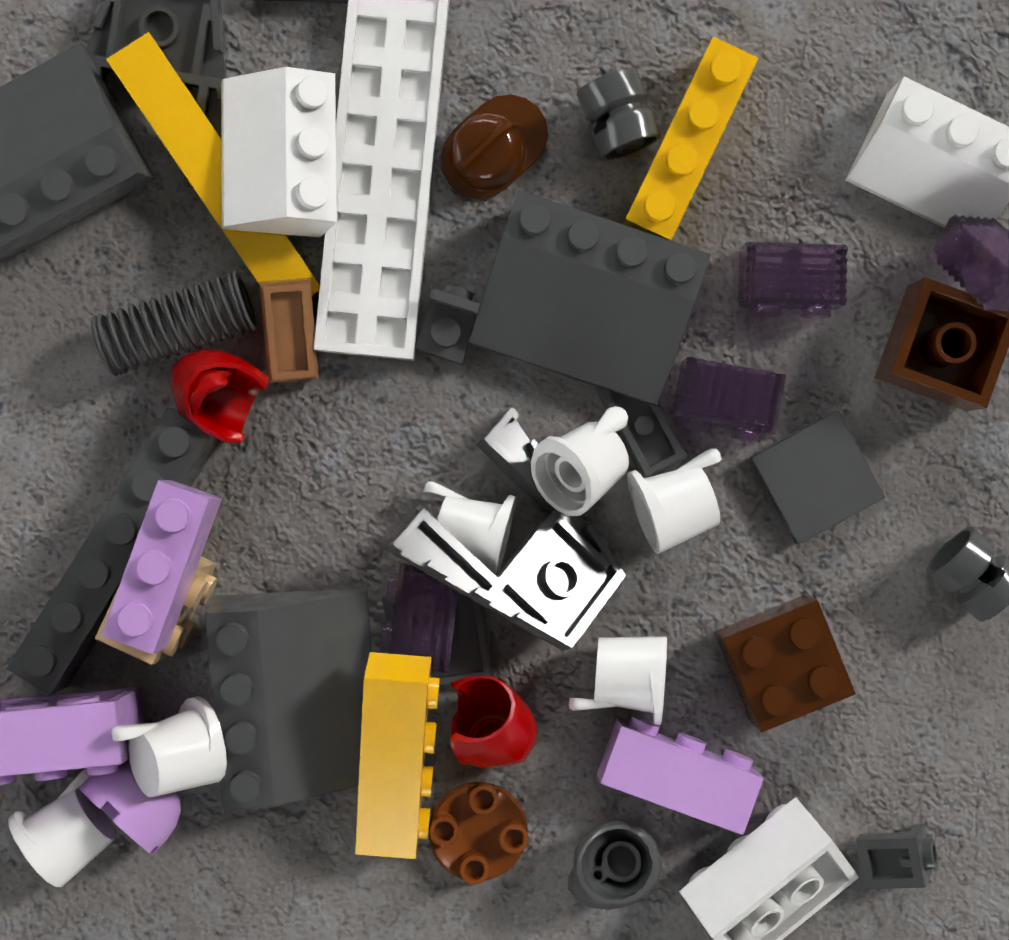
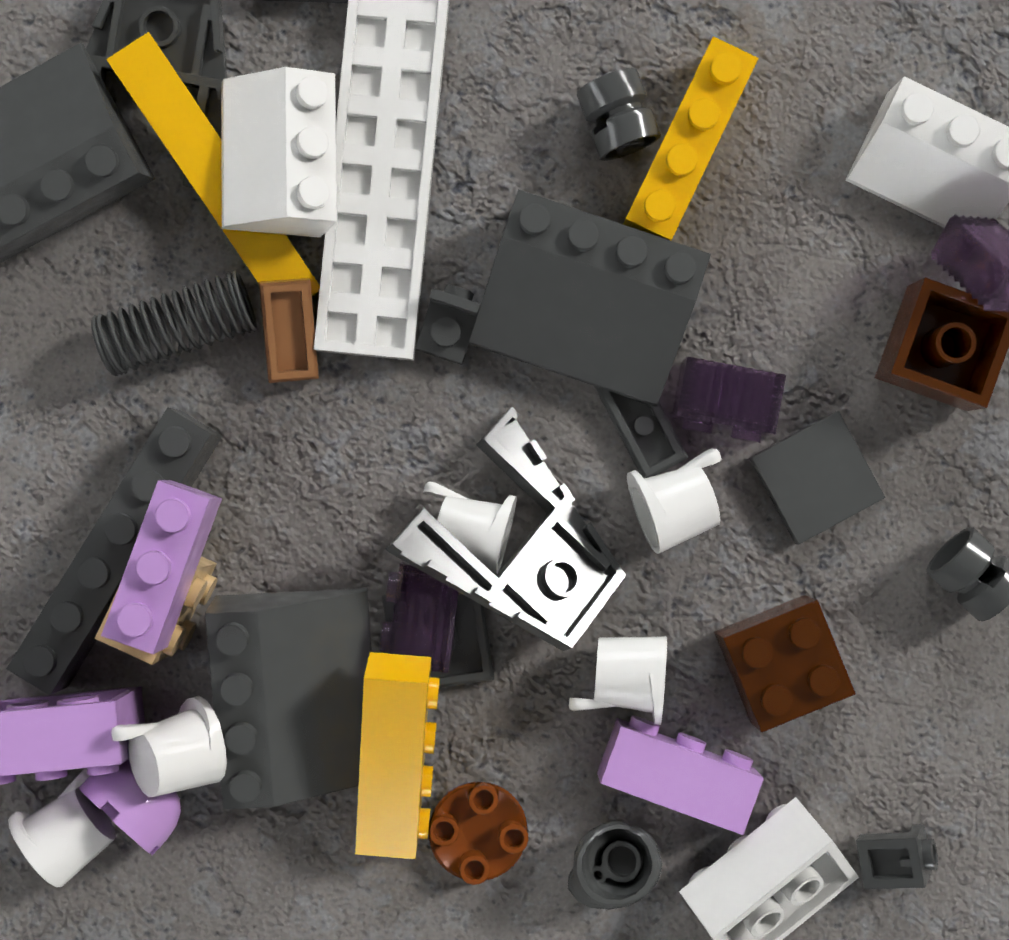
red piece [169,349,269,444] -> none
reddish brown piece [440,94,548,200] -> none
red piece [450,676,537,768] -> none
white hat [531,406,629,516] -> none
clear purple brick [738,242,848,318] -> none

